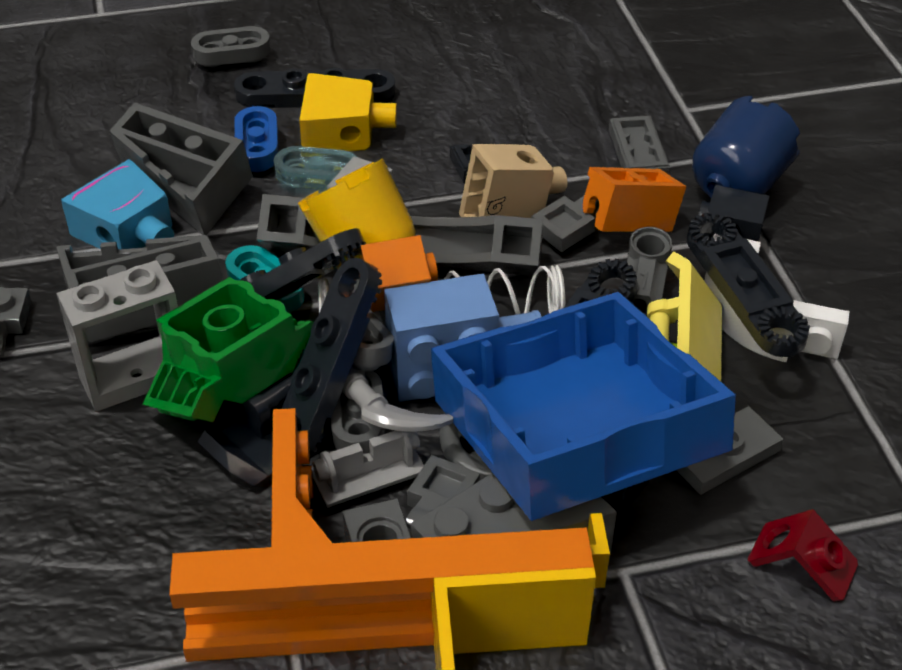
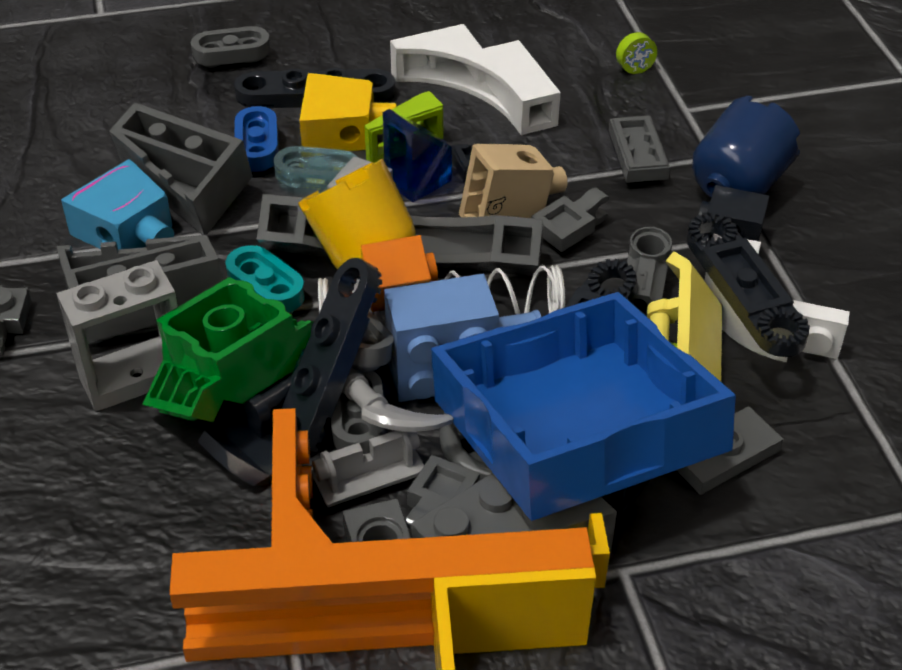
black plate [240,228,366,301] -> none
orange hinge [583,167,686,232] -> none
dark red bracket [747,509,858,602] -> none
none -> lime slope [364,91,443,163]
none -> clear blue slope [383,109,452,202]
none -> white arch [390,24,561,135]
none -> lime tile [616,32,657,74]

